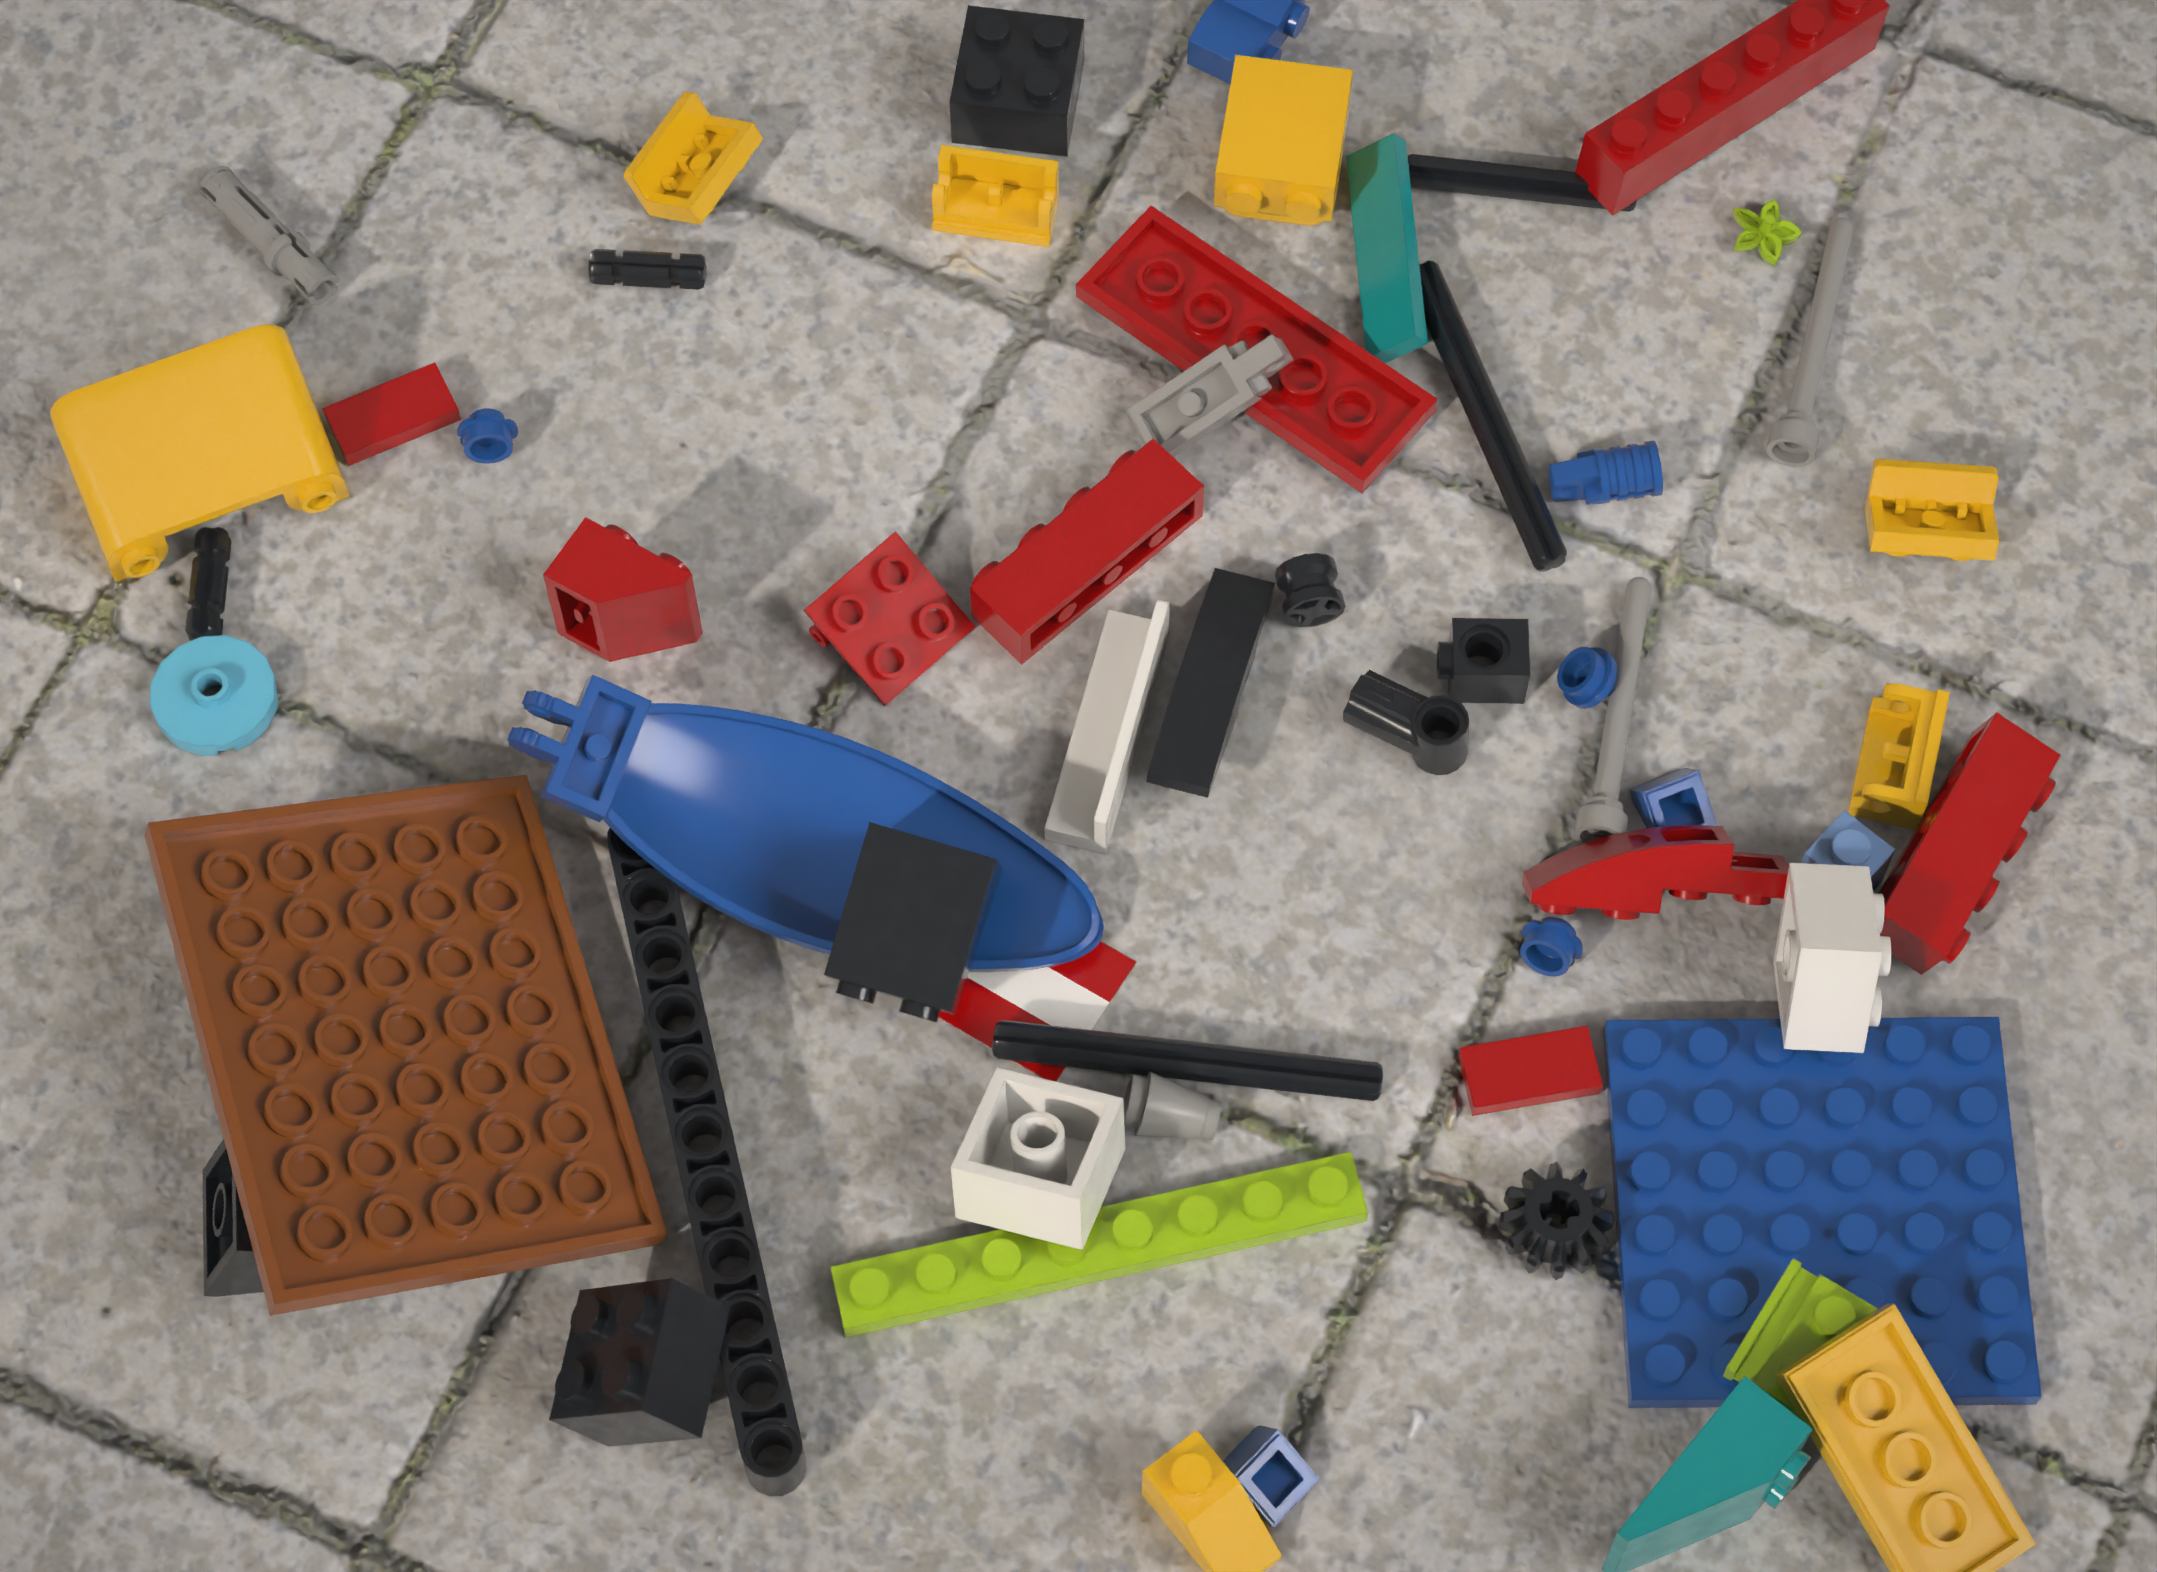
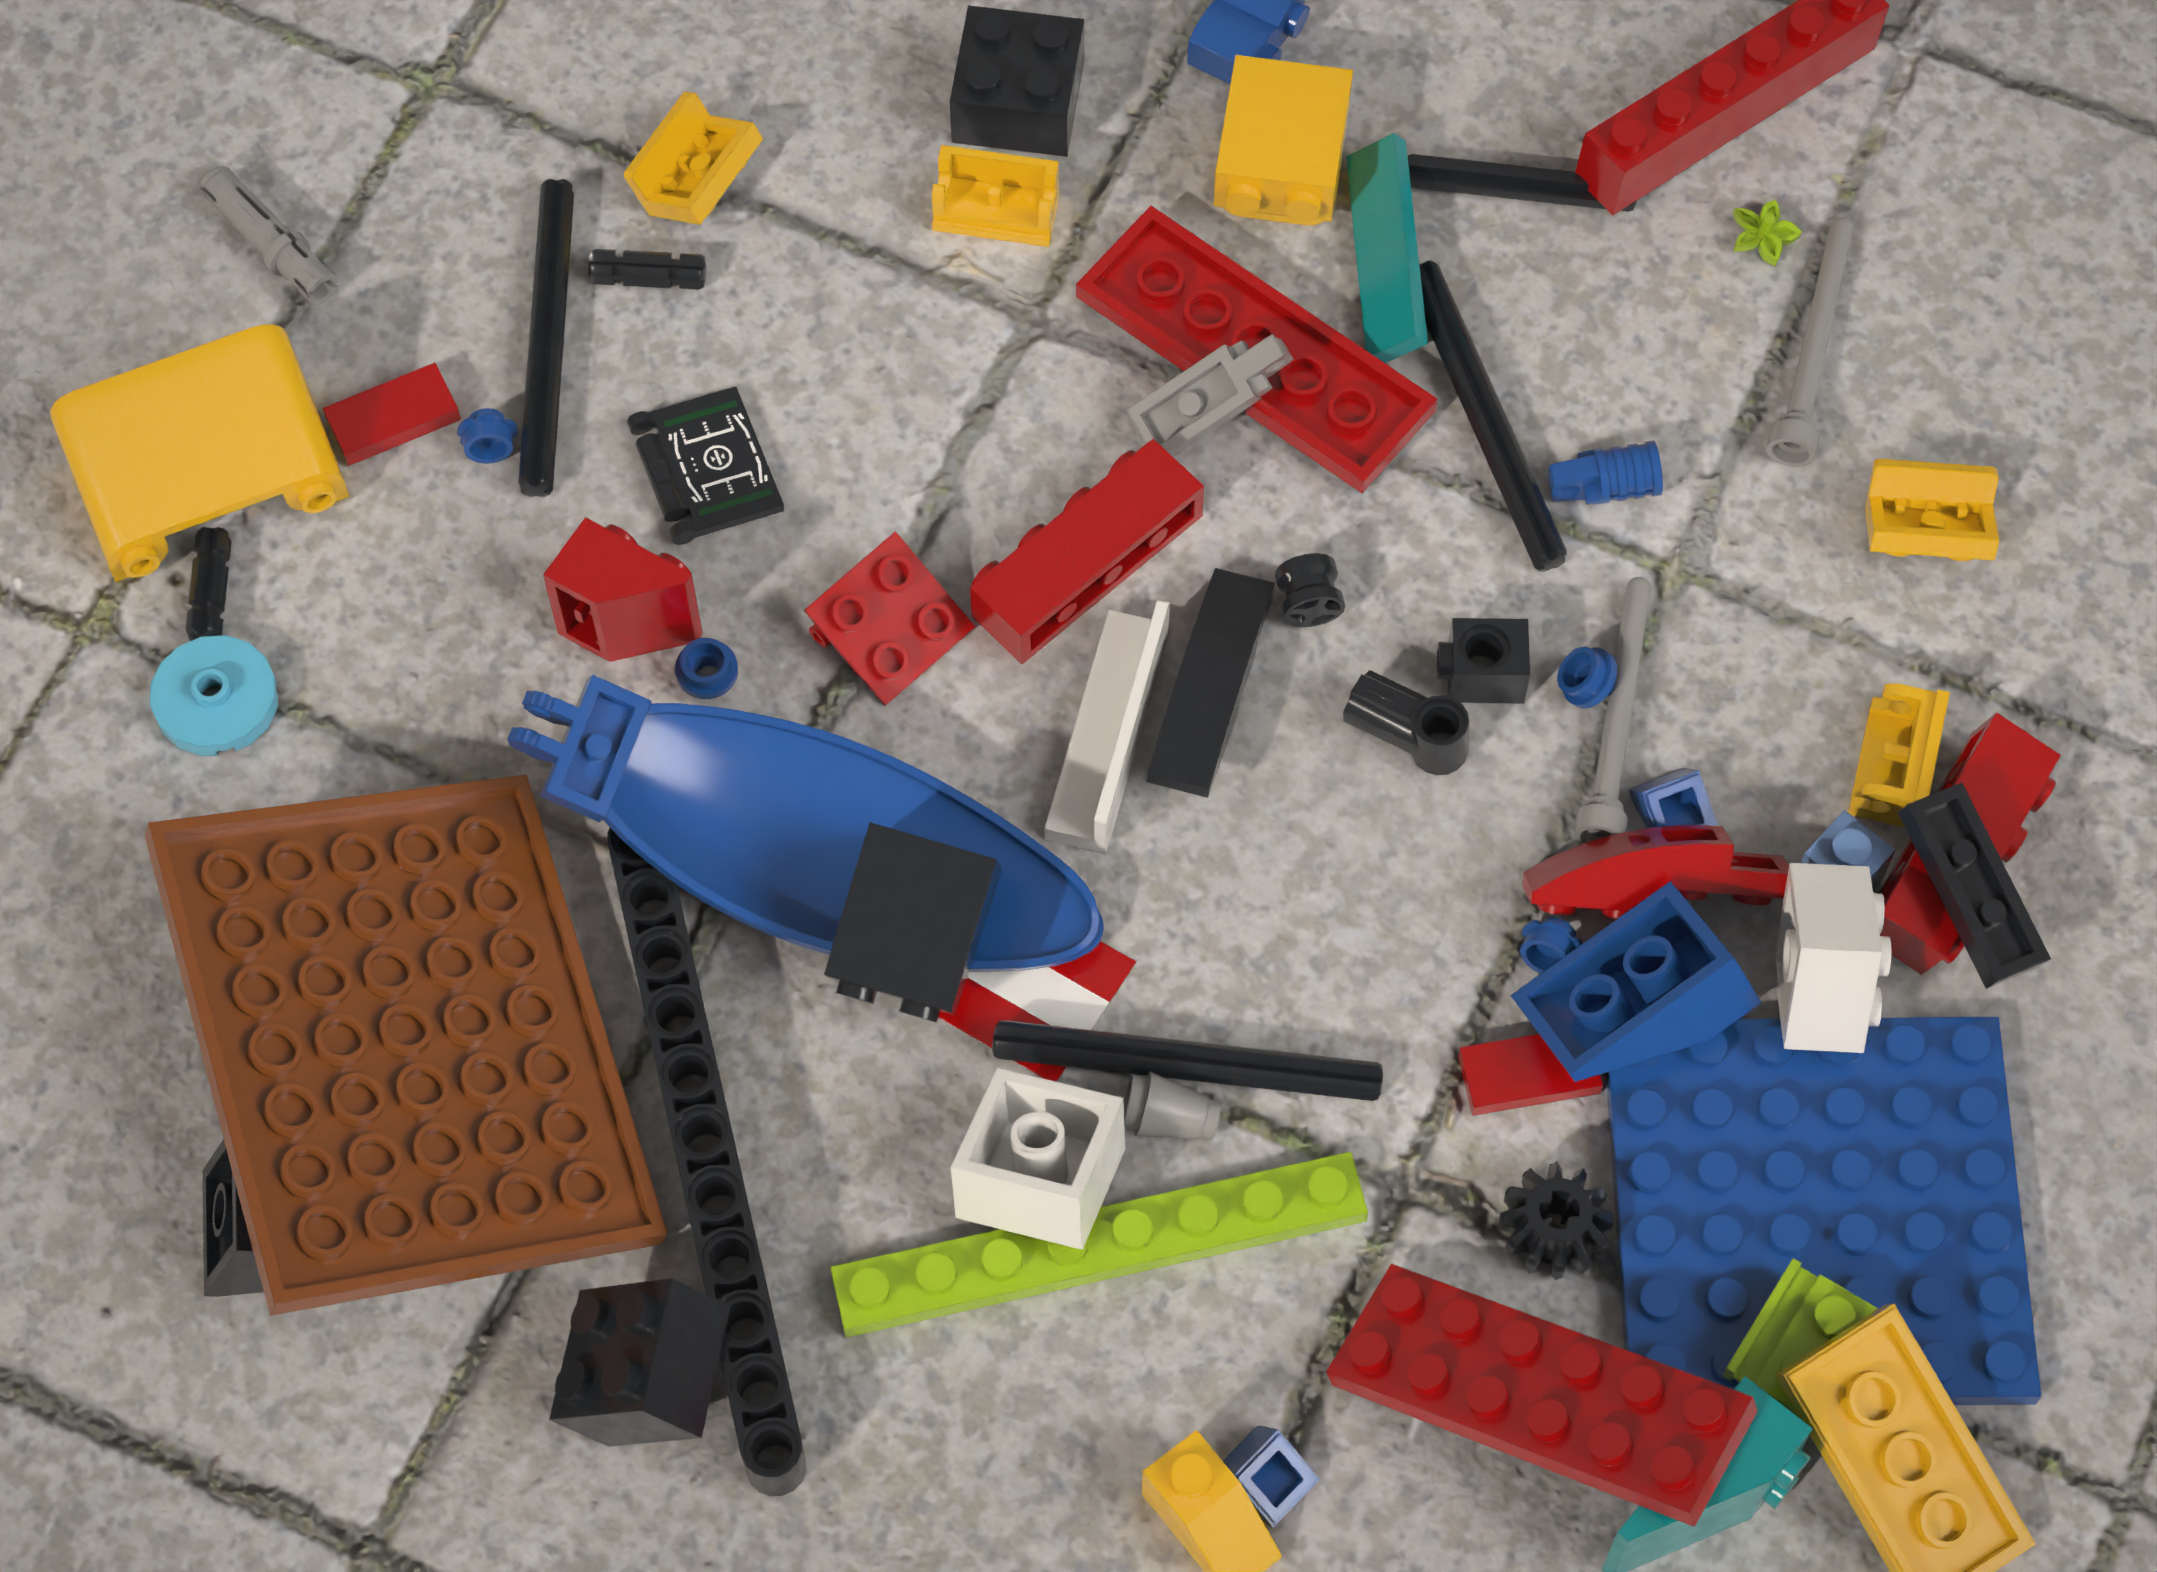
none -> black axle [518,179,574,497]
none -> black piece [627,387,784,545]
none -> blue plate [675,638,738,699]
none -> red plate [1326,1264,1758,1527]
none -> blue slope [1510,881,1762,1082]
none -> black plate [1898,783,2051,989]

